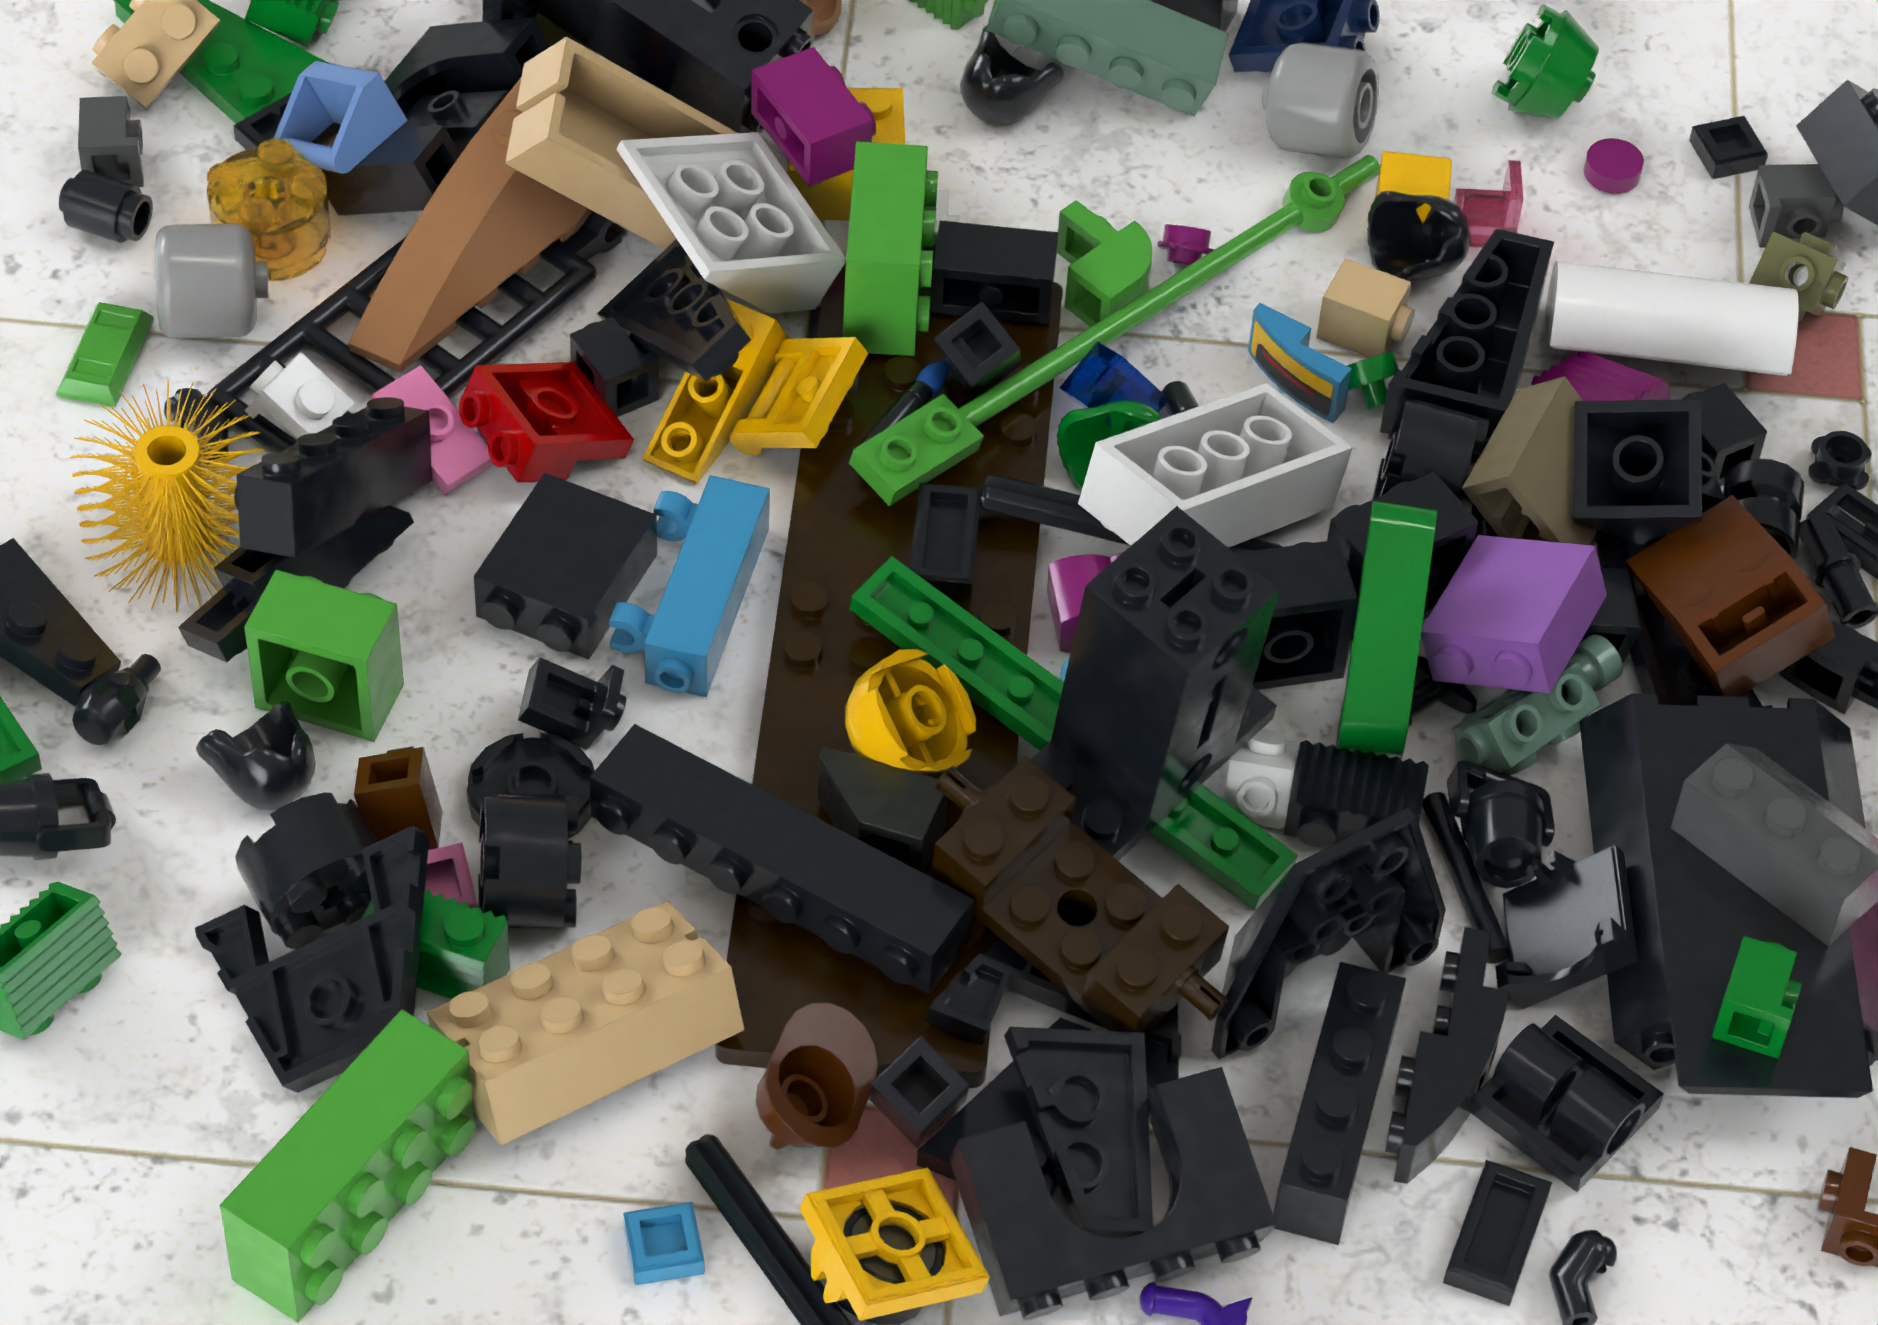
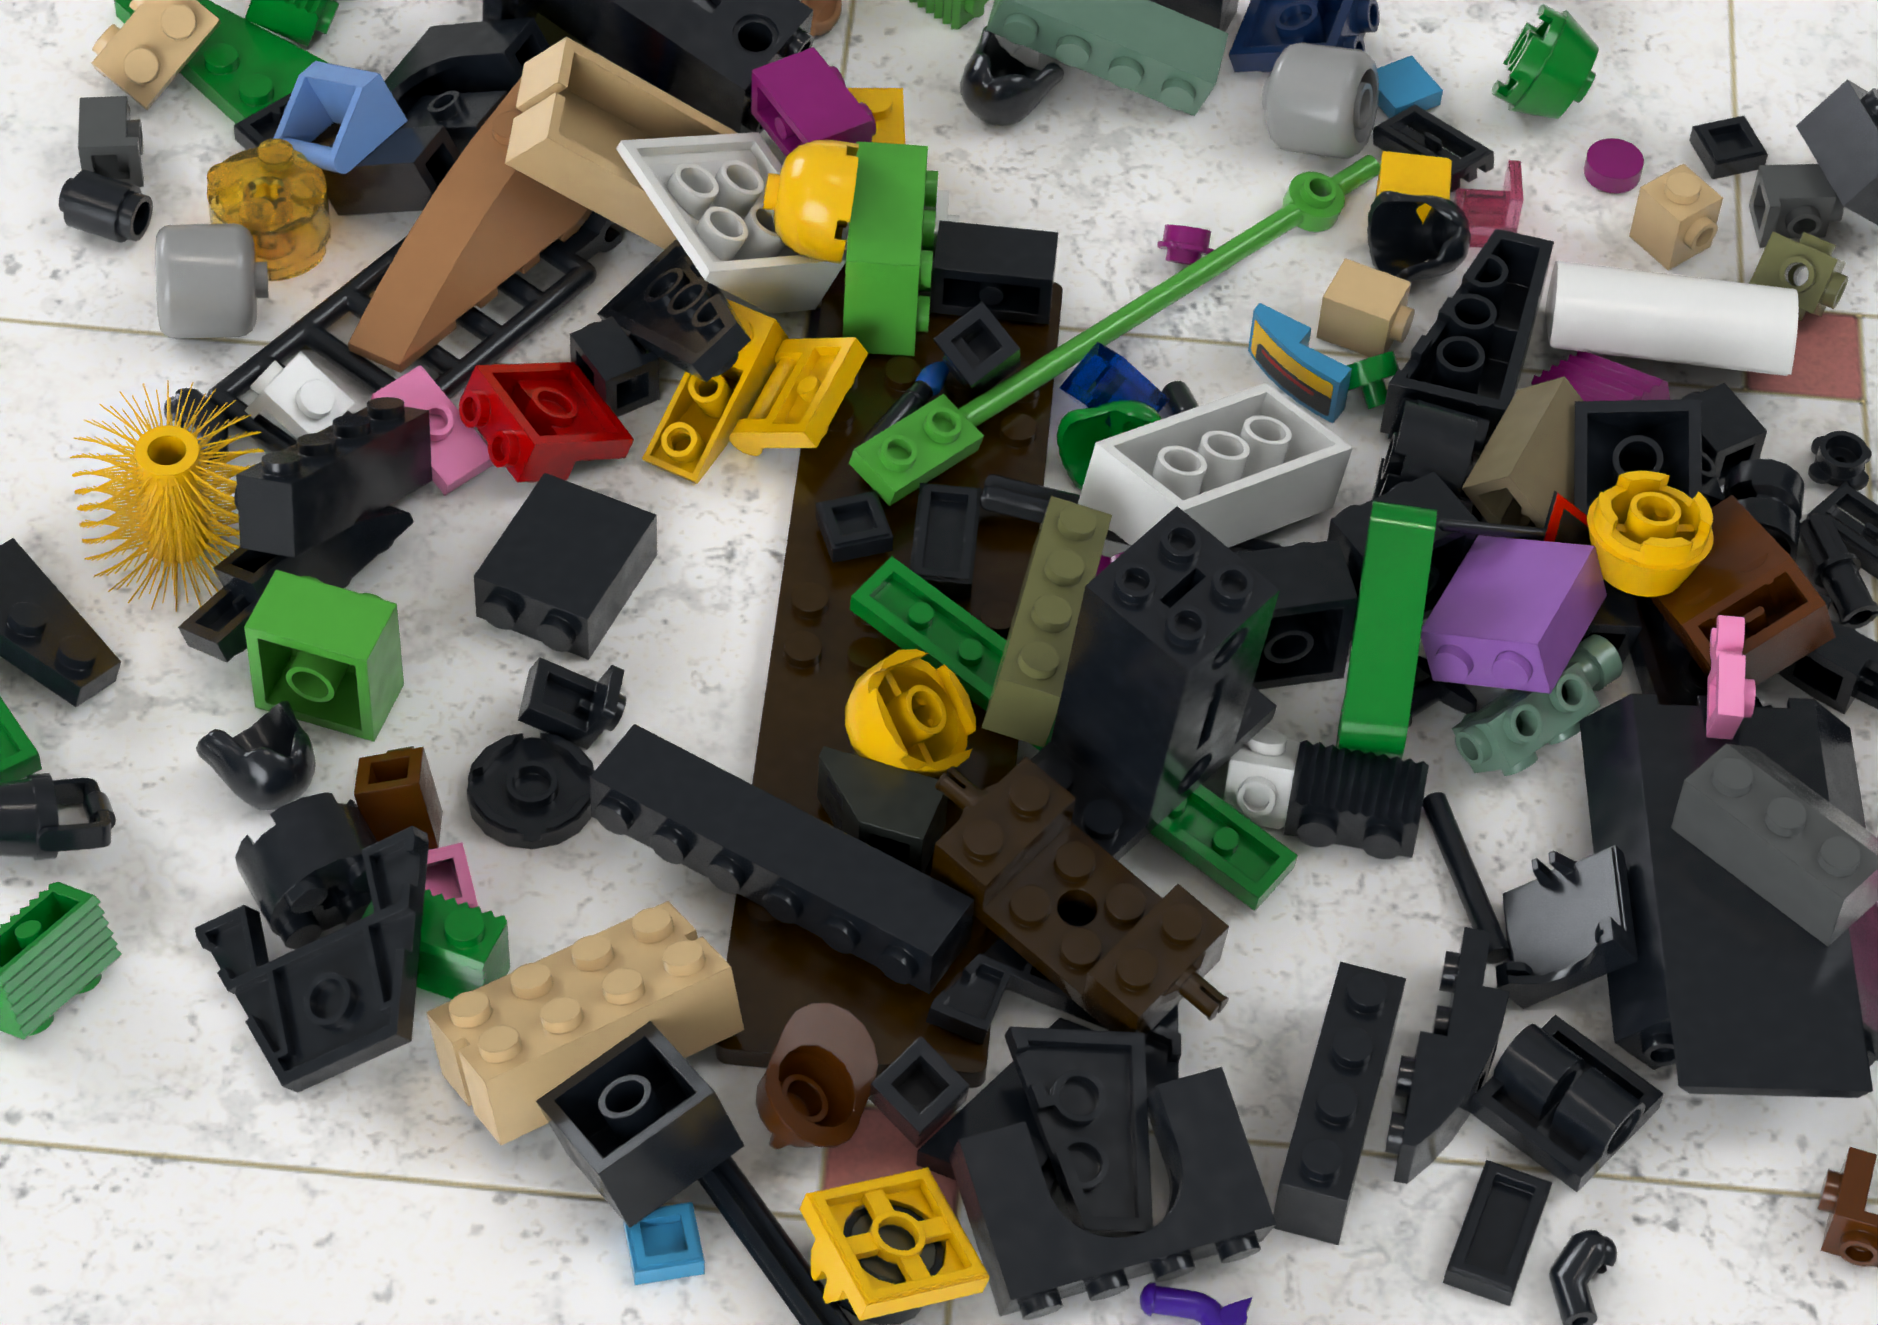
bright green tile [56,302,154,407] -> none
black piece [72,654,161,746] -> none
bright green brick [220,1009,476,1323] -> none
black brick [478,794,582,929] -> none
dark azure brick [609,475,770,697] -> none
bright green brick [1057,200,1153,327] -> none
black wedge [1211,807,1446,1060] -> none
black piece [1447,760,1555,888] -> none
green brick [1711,936,1802,1059] -> none
none -> black brick [536,1021,744,1228]
none -> yellow cylinder [763,140,859,264]
none -> black tile [815,491,893,563]
none -> olive brick [982,496,1112,747]
none -> black tile [1373,105,1494,192]
none -> dark azure tile [1377,55,1443,119]
none -> black piece [1438,490,1591,545]
none -> yellow cone [1587,471,1714,597]
none -> tan brick [1629,163,1723,271]
none -> bright pink plate [1706,615,1756,740]

